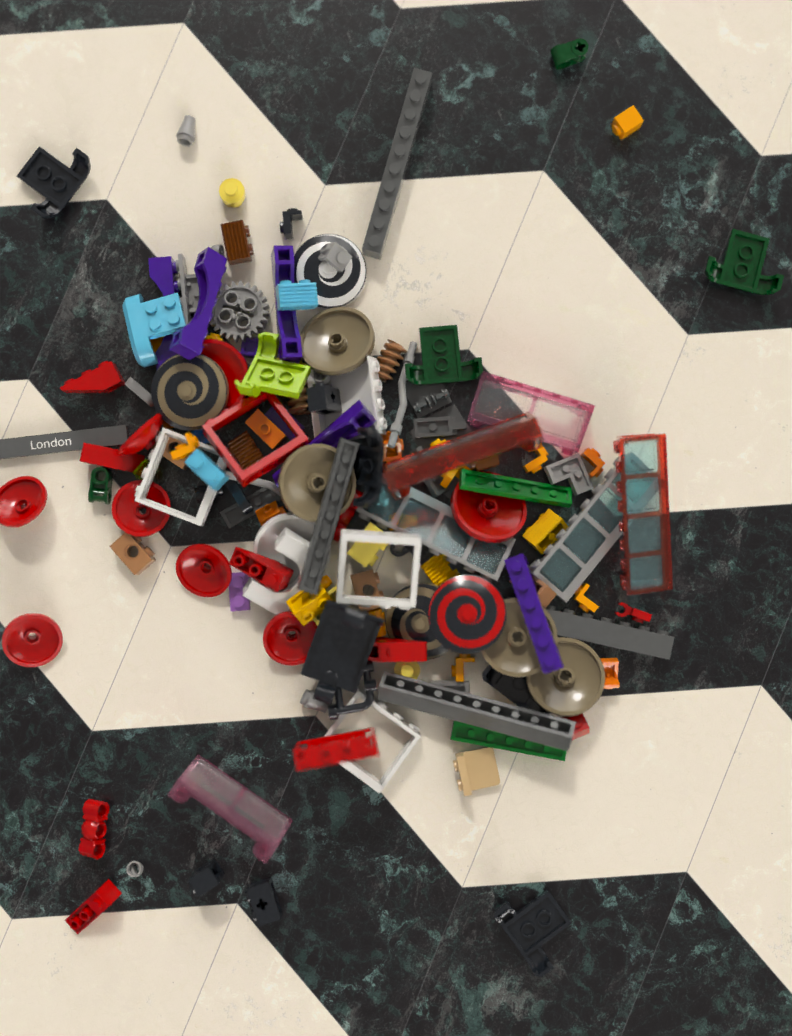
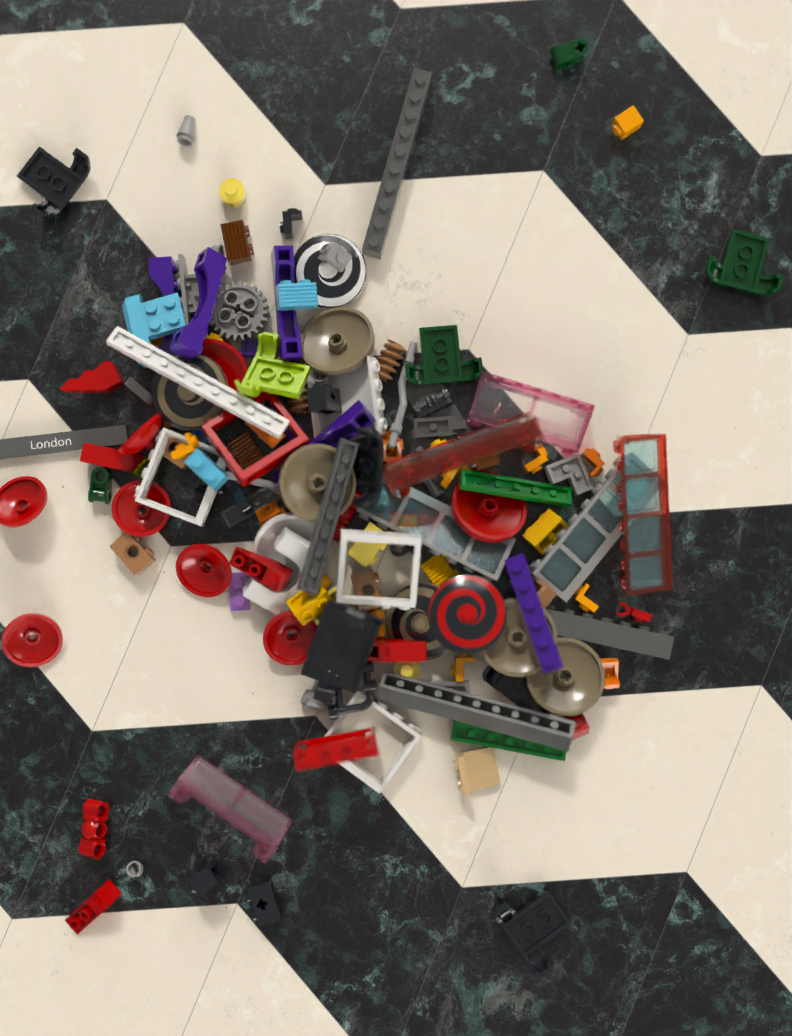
none -> white plate [106,326,289,439]

